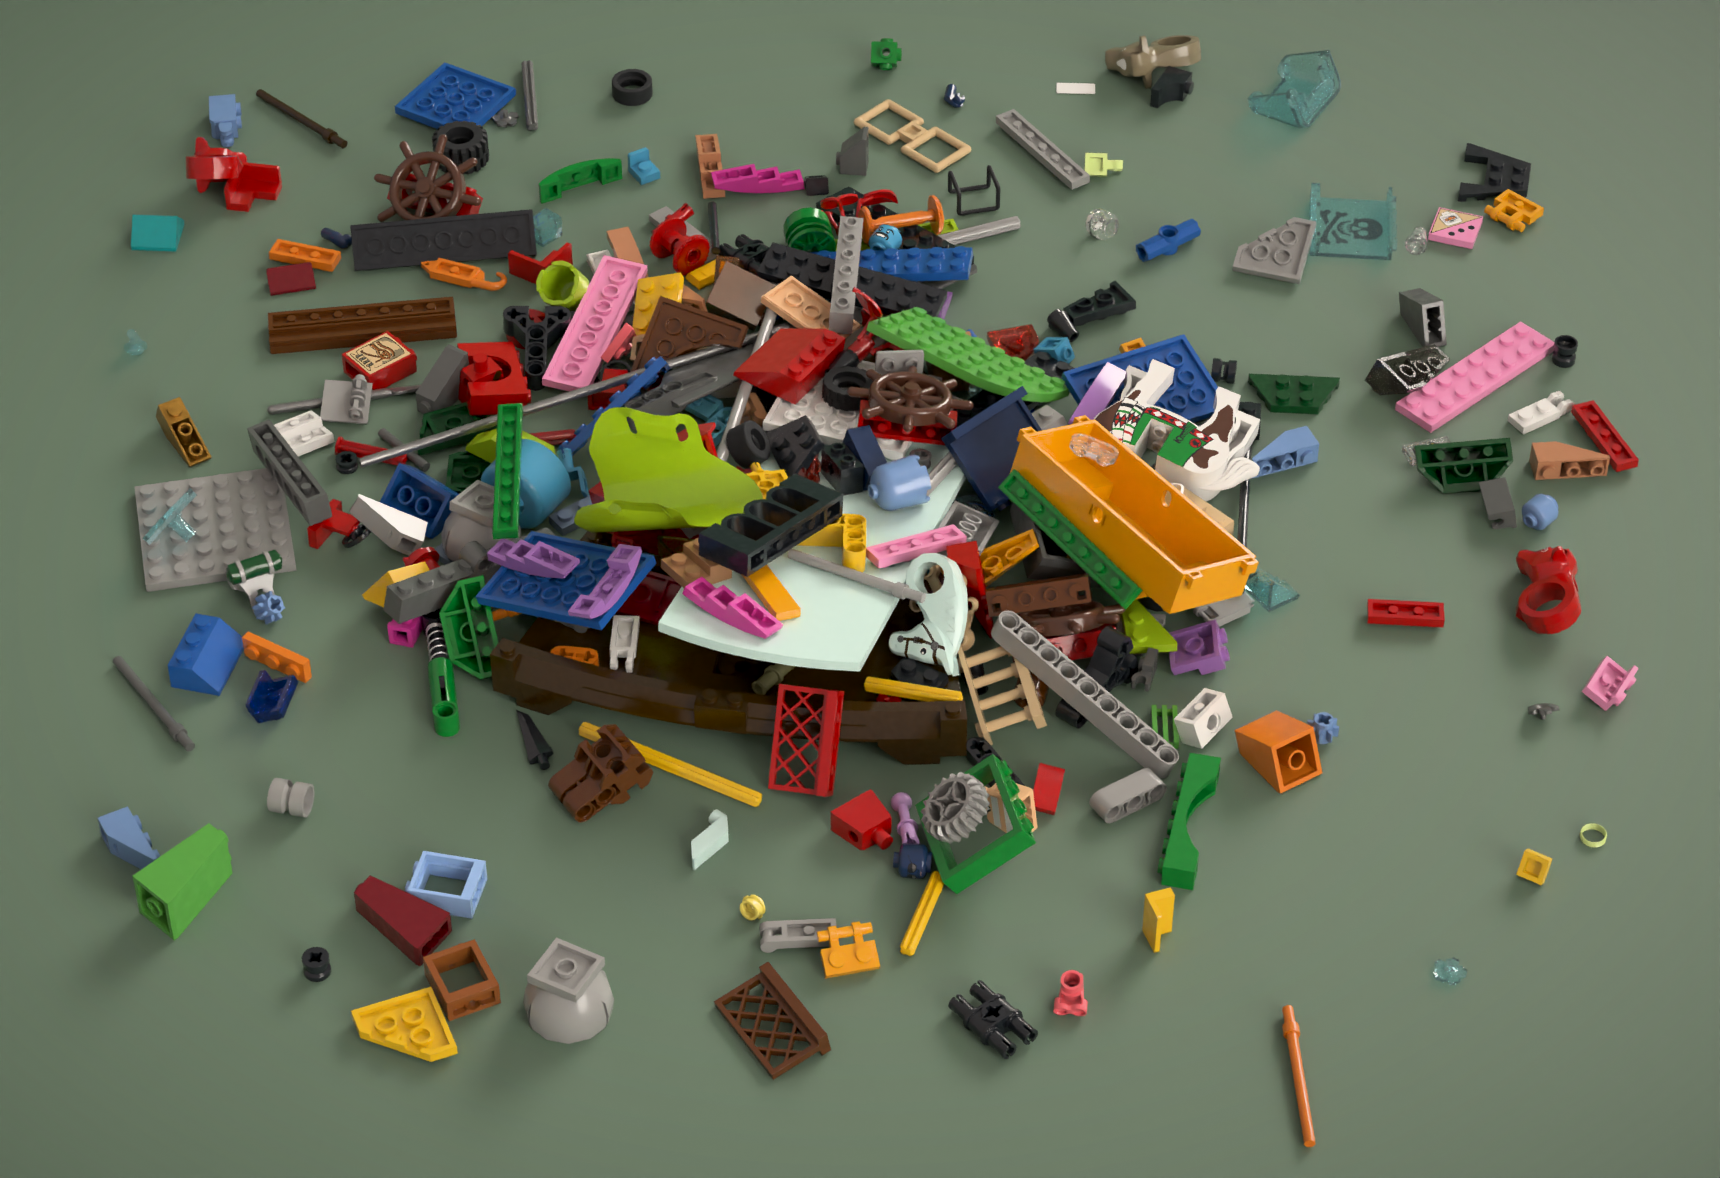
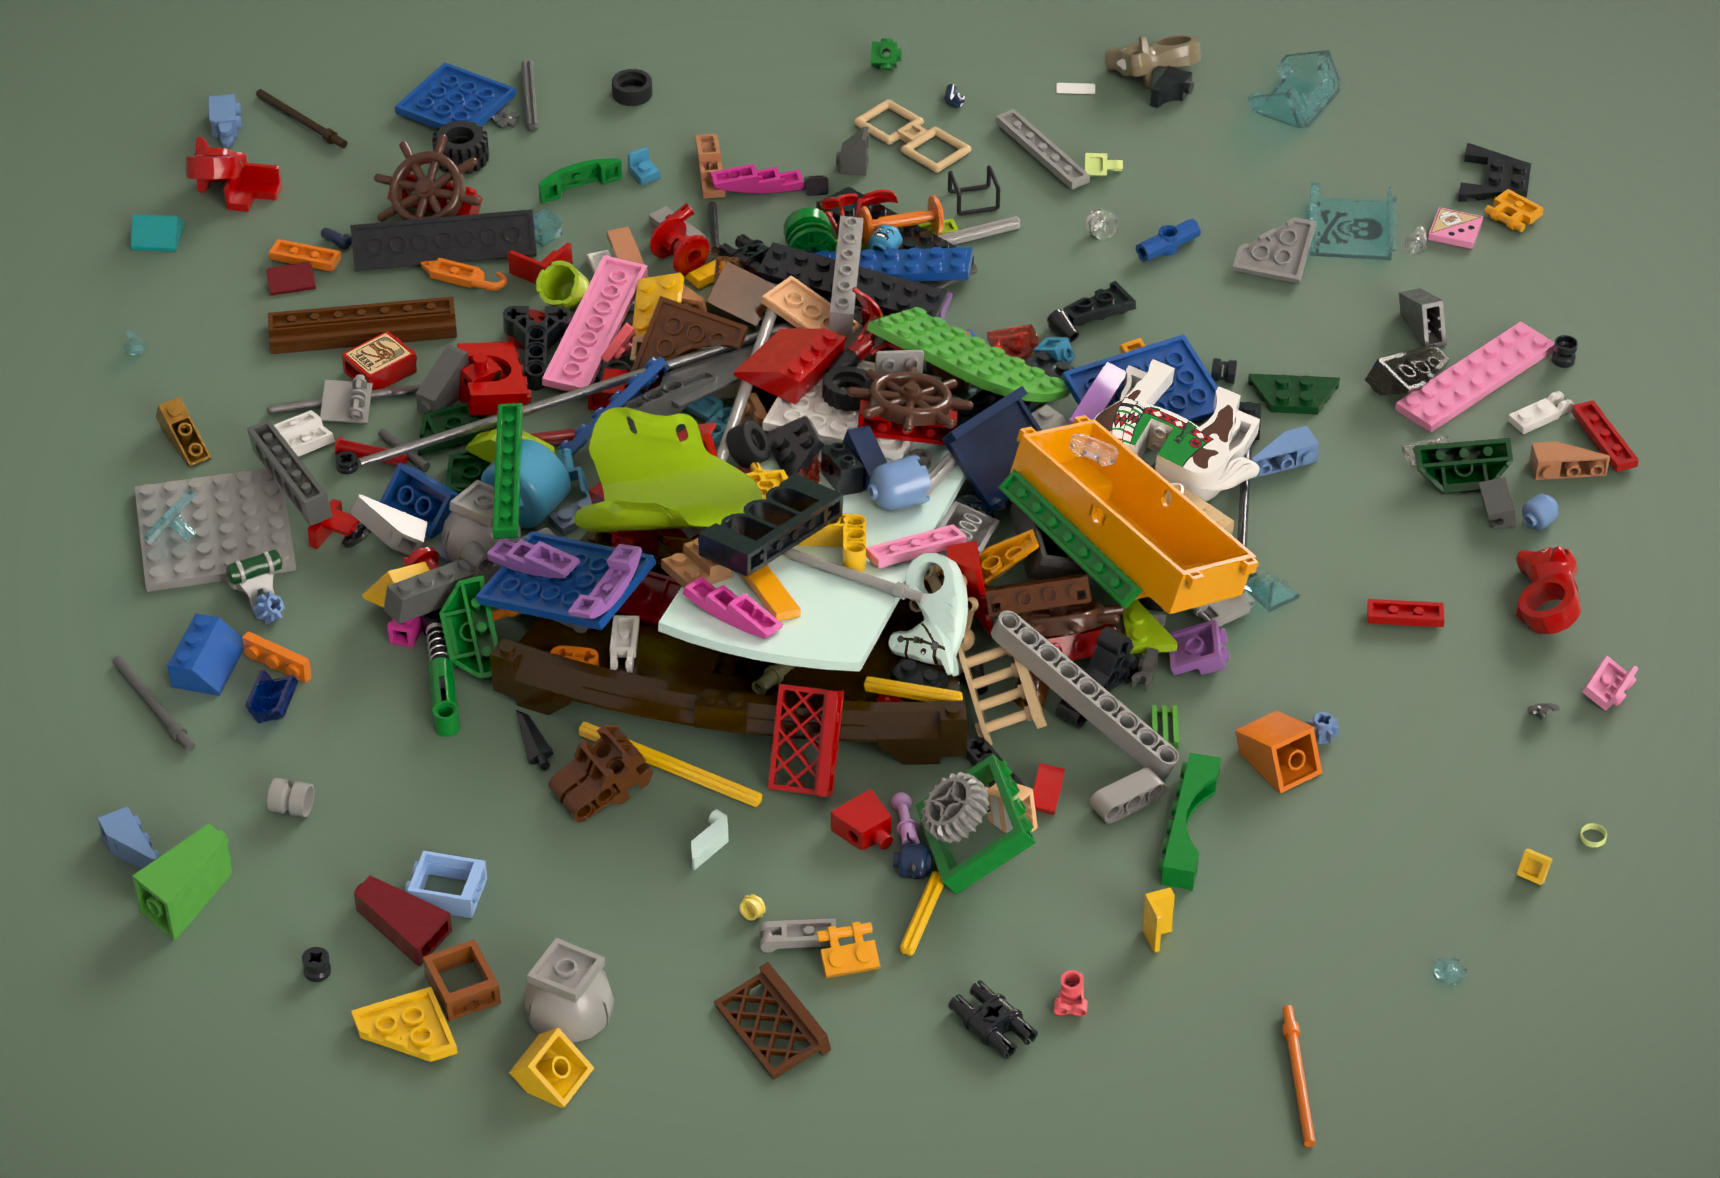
white brick [1174,688,1232,749] -> none
none -> yellow slope [509,1028,594,1108]

